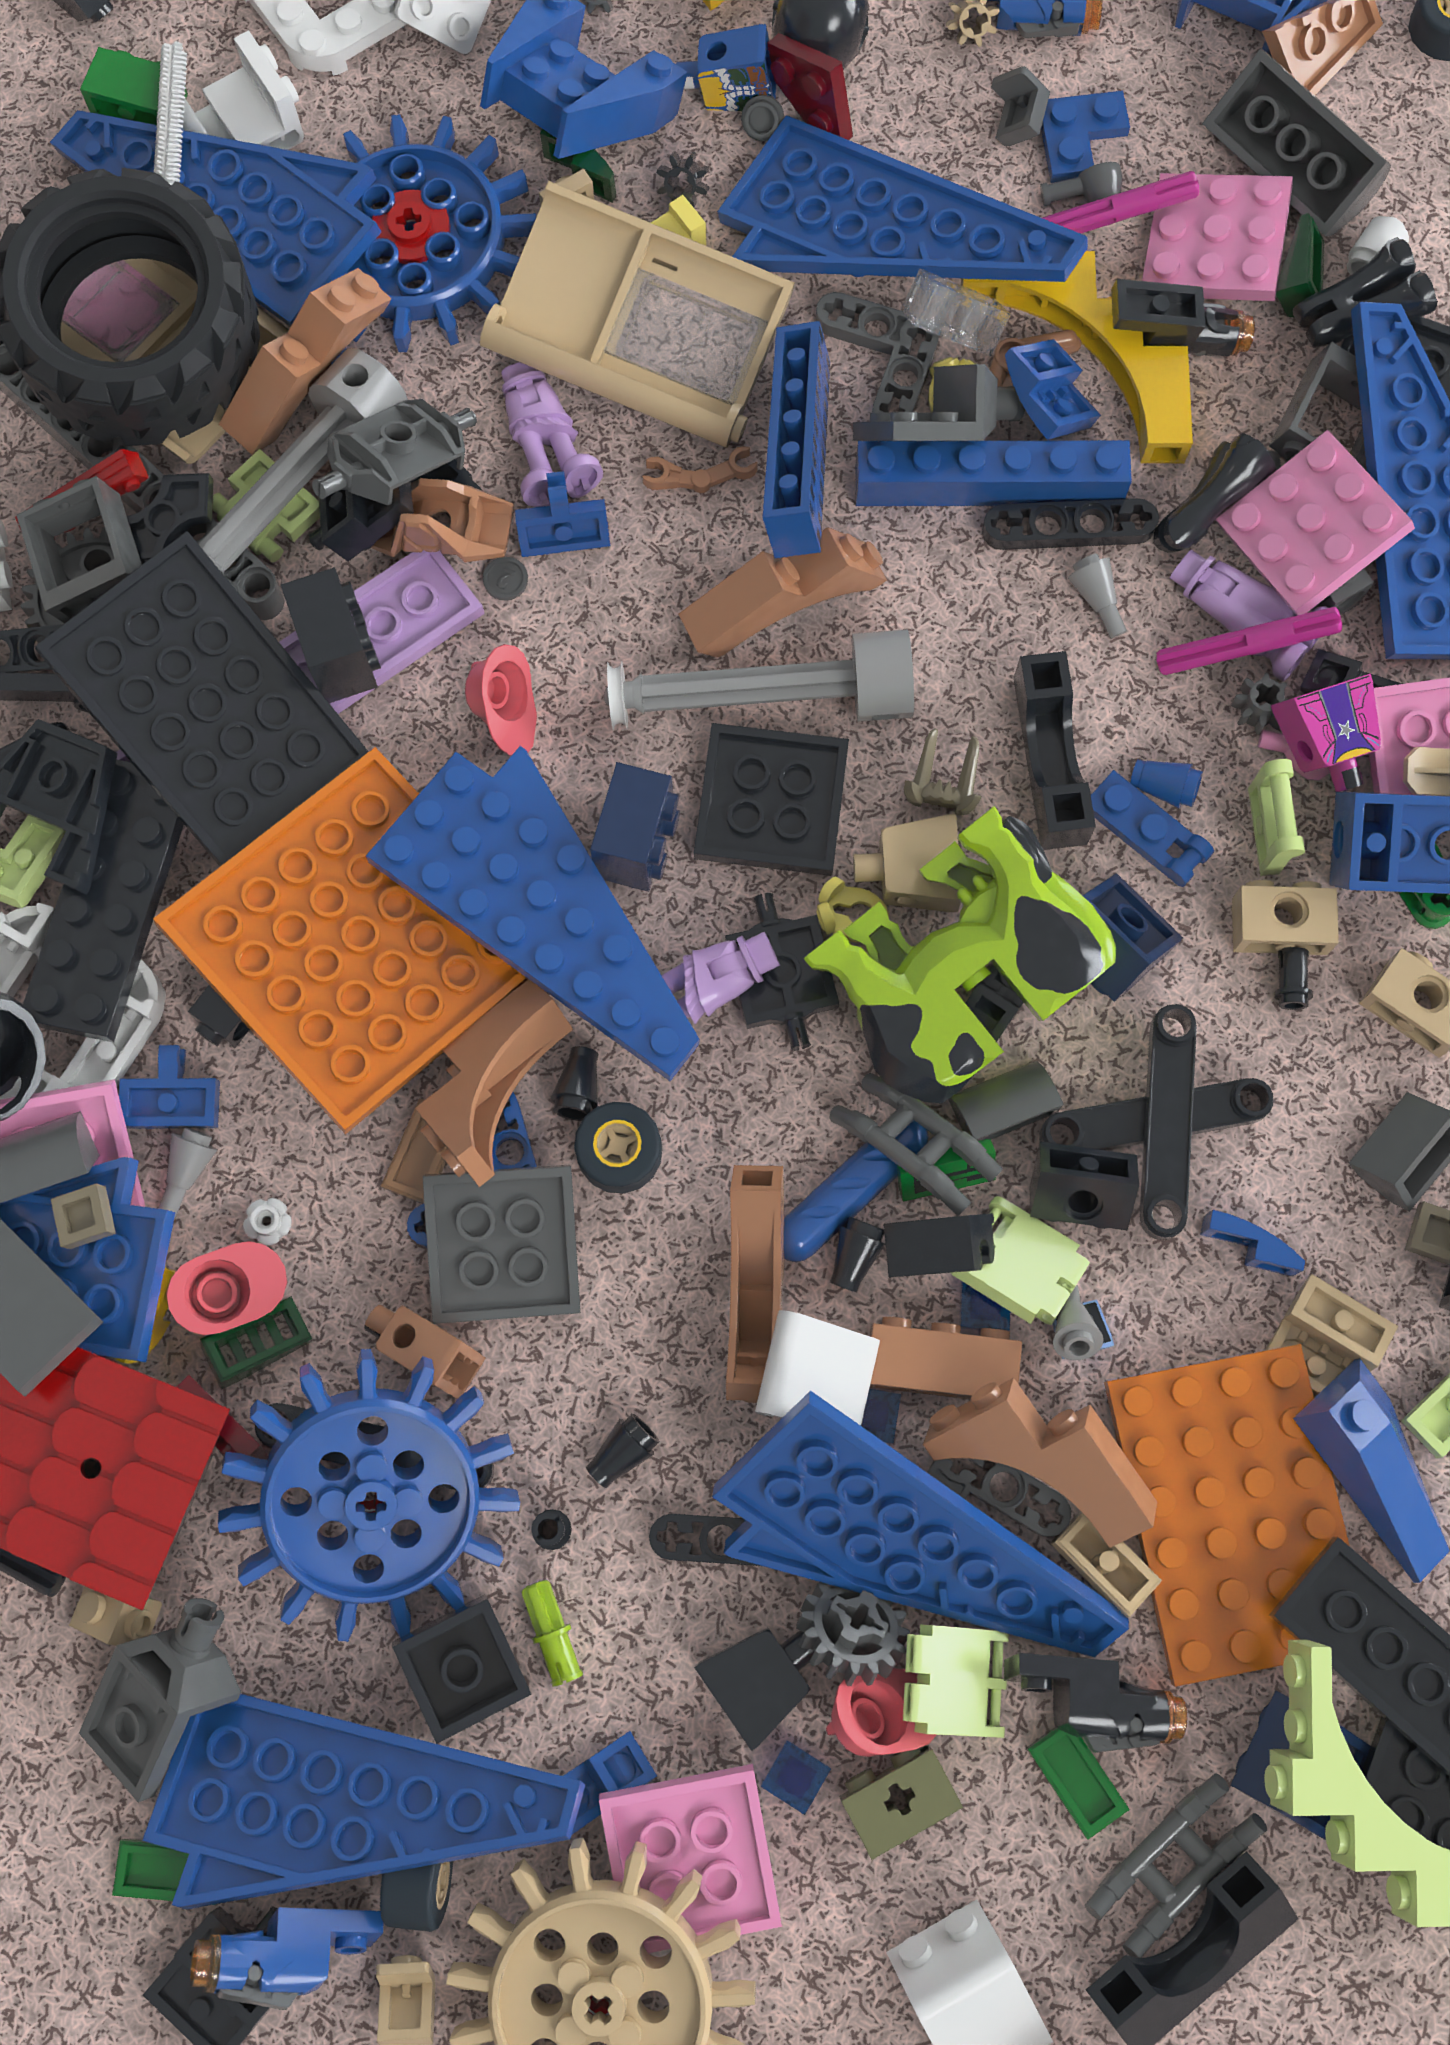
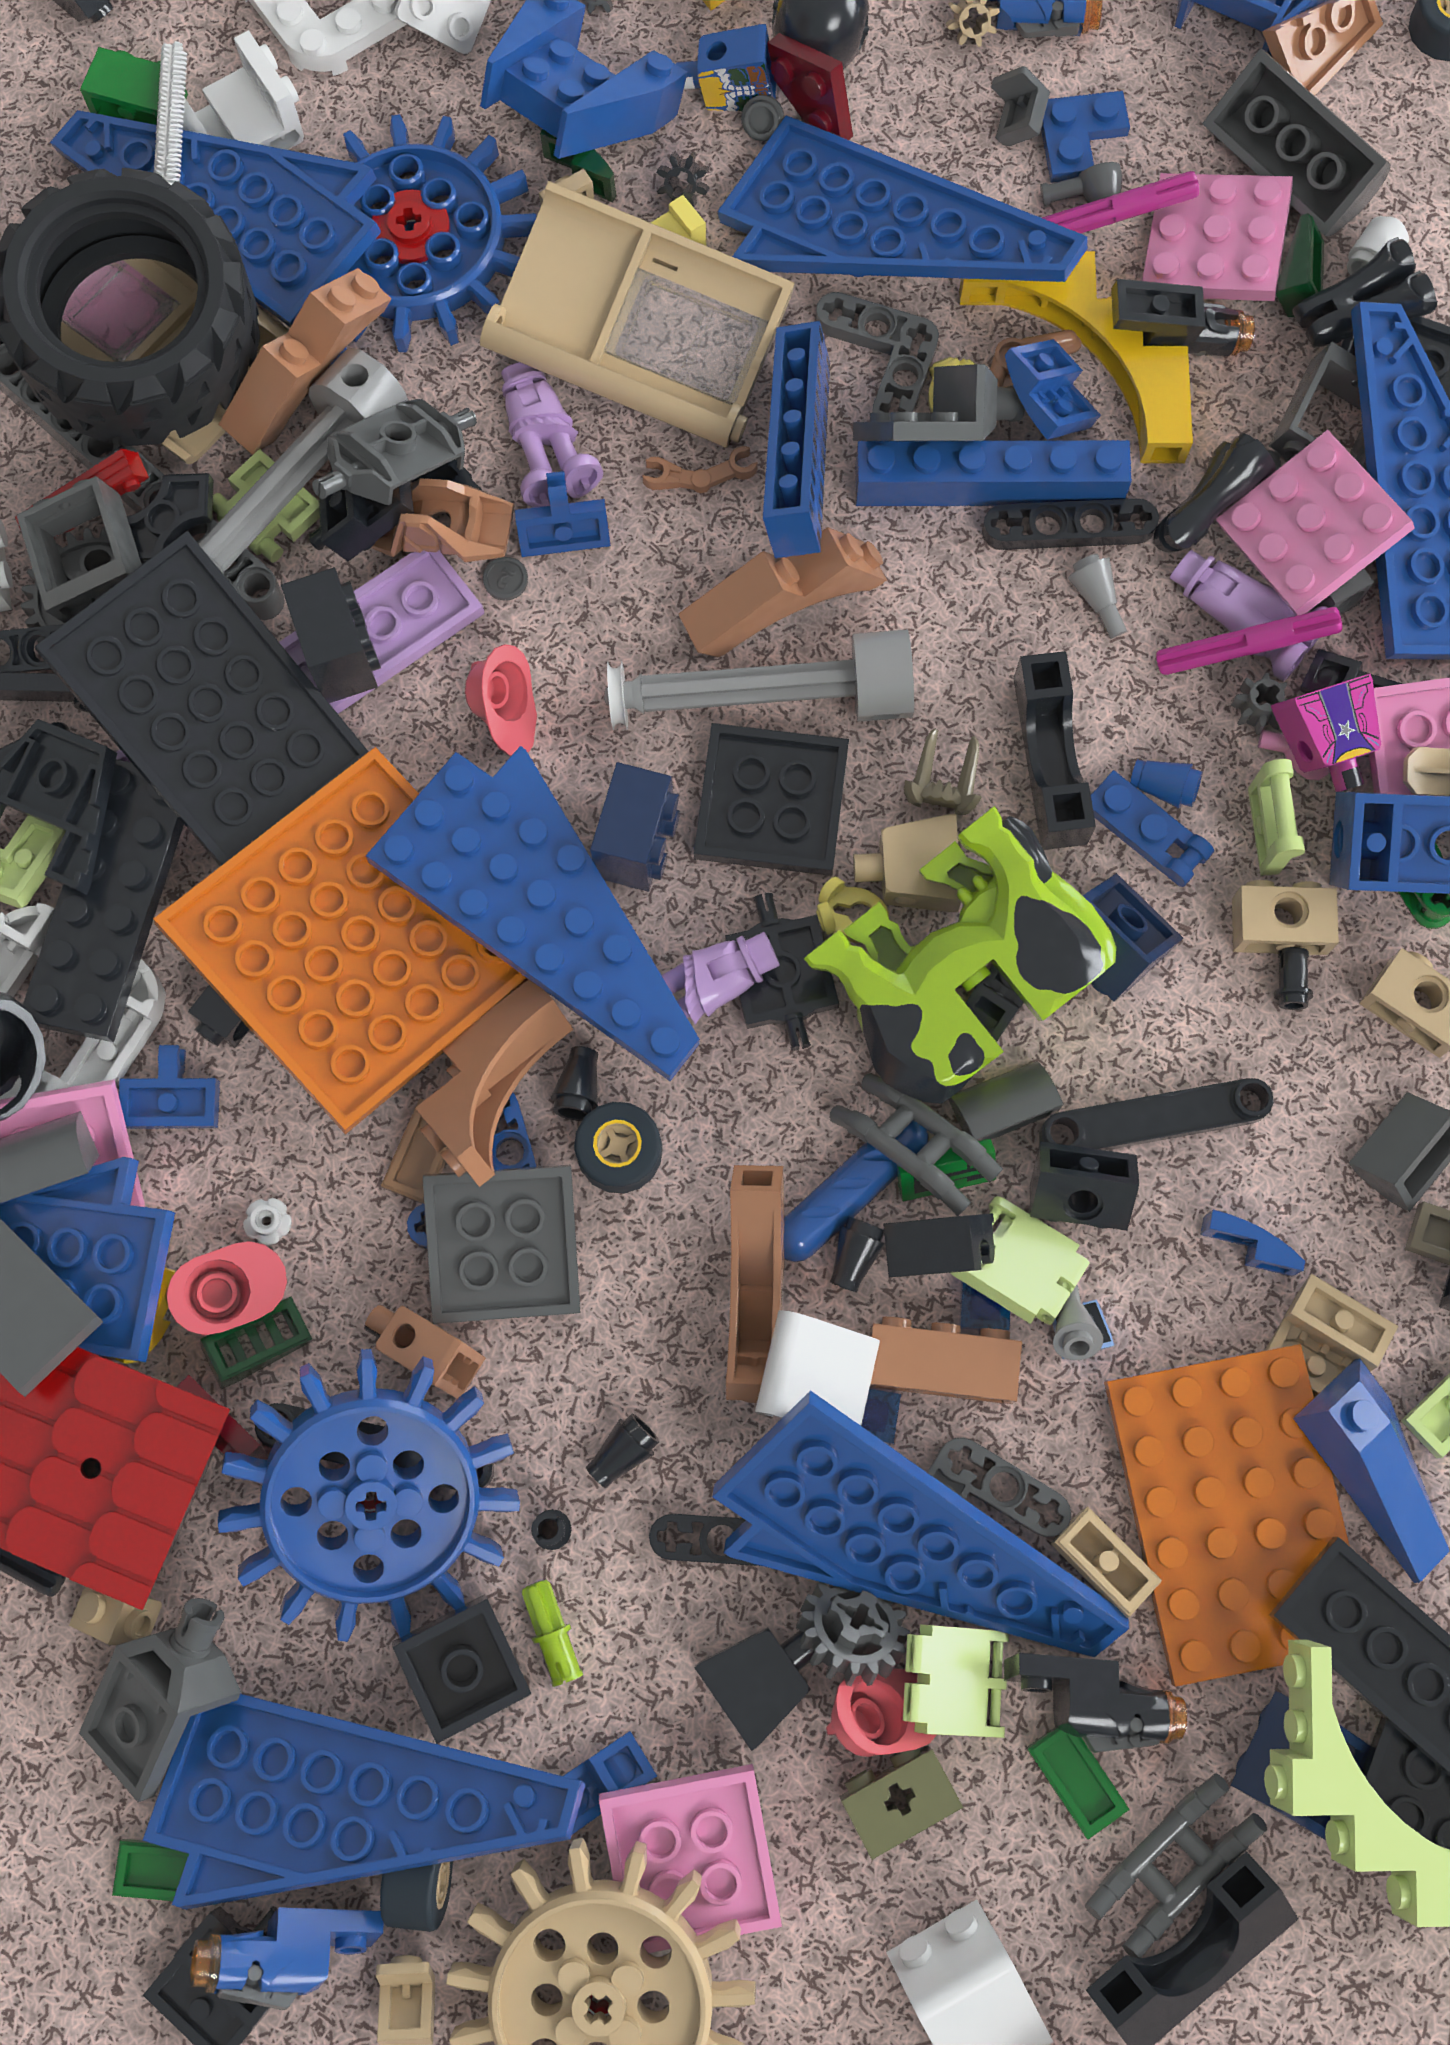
dark tan plate [51,1183,116,1249] -> none
light grey cone [158,1127,218,1218] -> none
clear blue plate [760,1740,831,1815] -> none
clear brick [901,268,1011,356] -> none
nougat arch [923,1378,1157,1548] -> none
black piece [1140,1004,1197,1240] -> none

